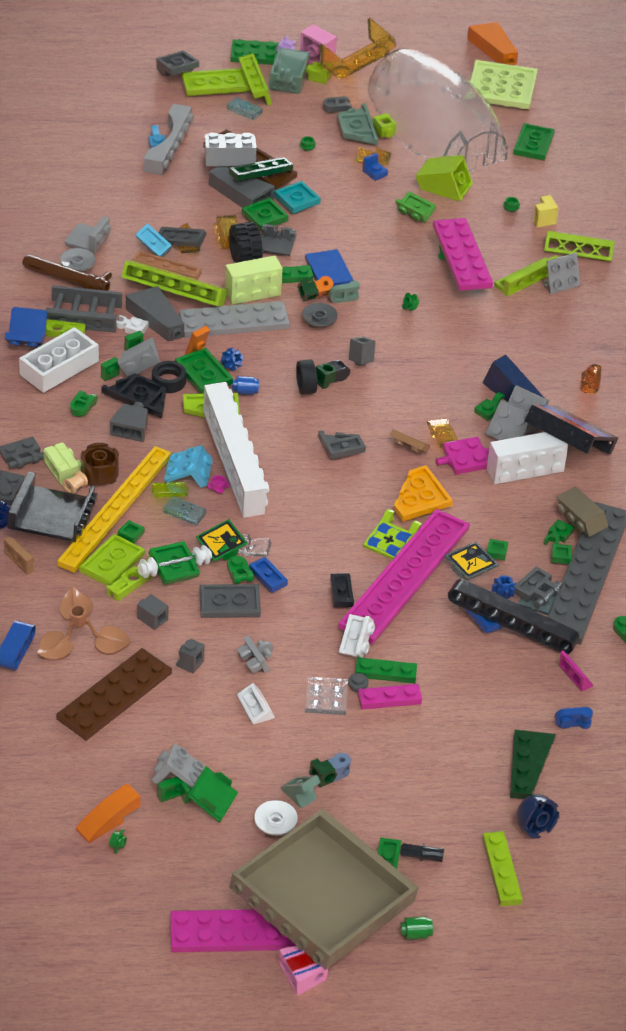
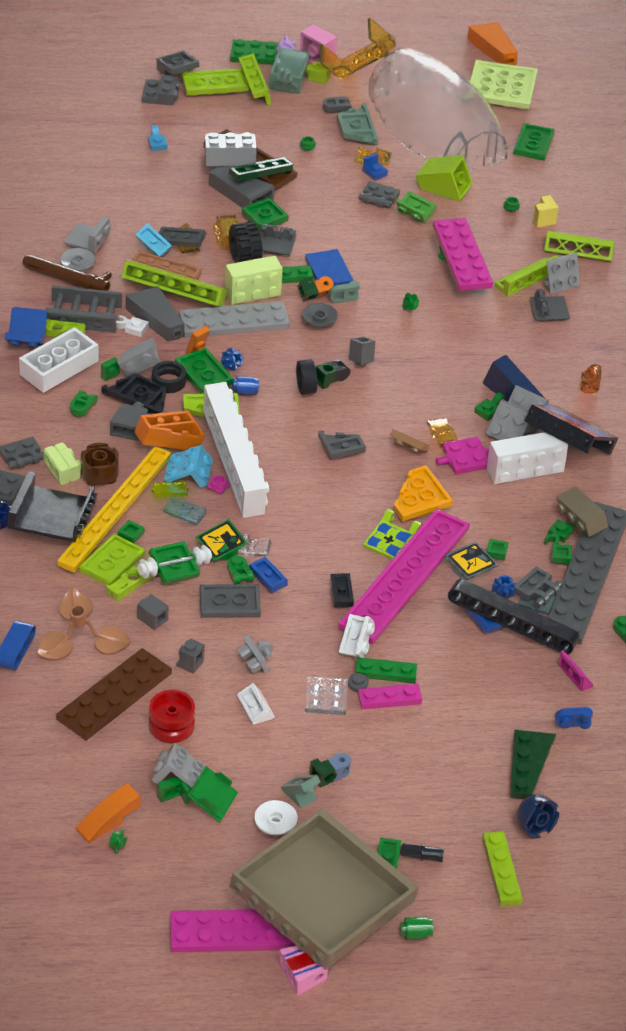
medium nougat plate [4,536,34,575] -> none
light nougat bush [62,471,88,494] -> none
green plate [124,331,144,351] -> none
light grey arch [144,104,194,176] -> none
clear light blue plate [227,97,263,120] -> none
teal plate [274,181,321,213] -> none
lime brick [373,113,396,138] -> none
none -> orange wedge [135,410,205,450]
none -> dark grey plate [142,75,180,106]
none -> red wheel [149,689,195,743]
none -> dark grey plate [359,181,400,208]
none -> dark grey hinge [530,289,570,321]

